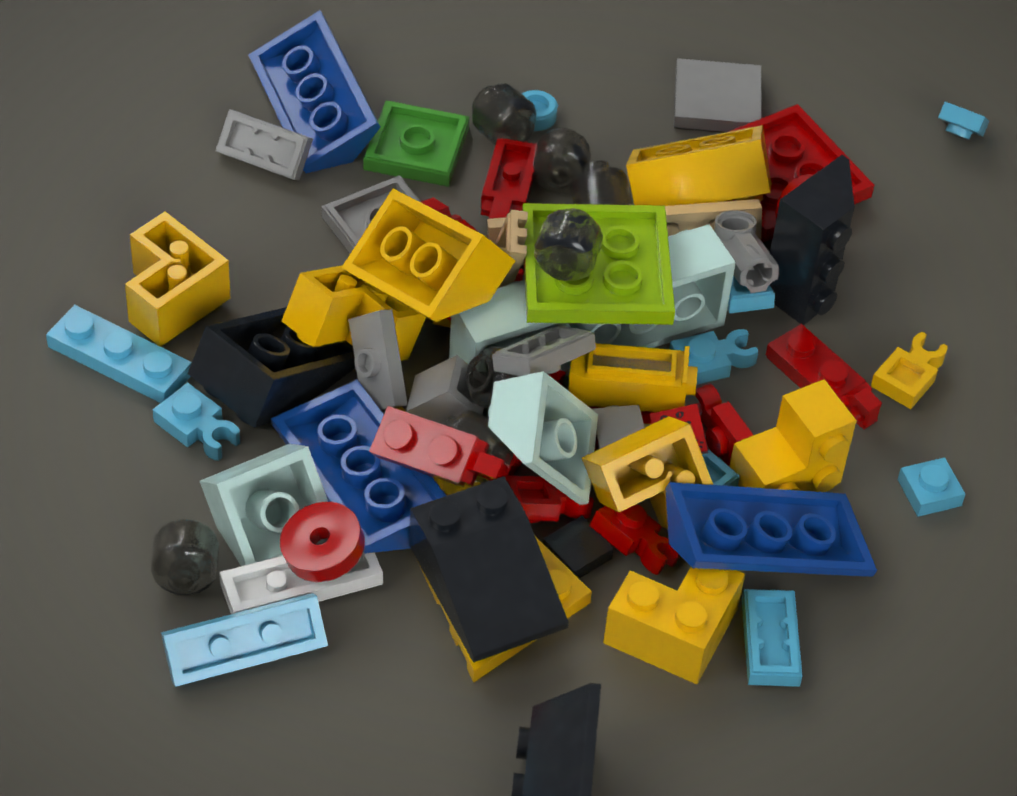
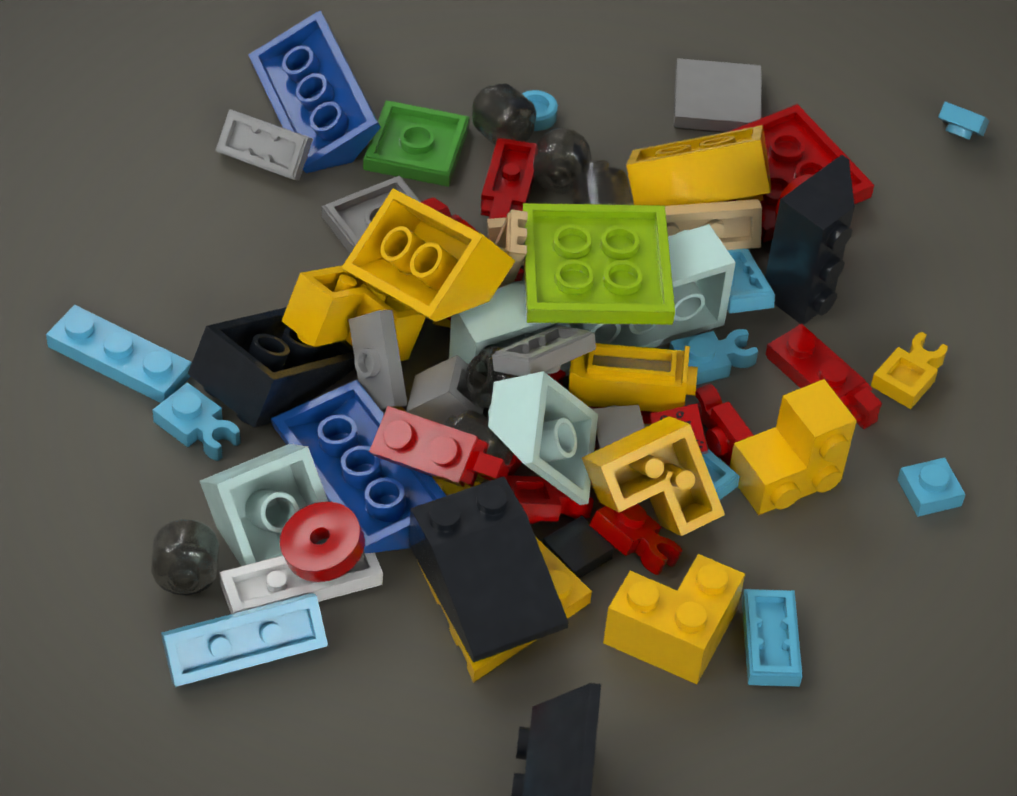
yellow brick [125,211,231,347] -> none
clear smoke head [534,208,603,281] -> none
blue slope [665,482,877,577] -> none
light grey piece [714,210,779,293] -> none

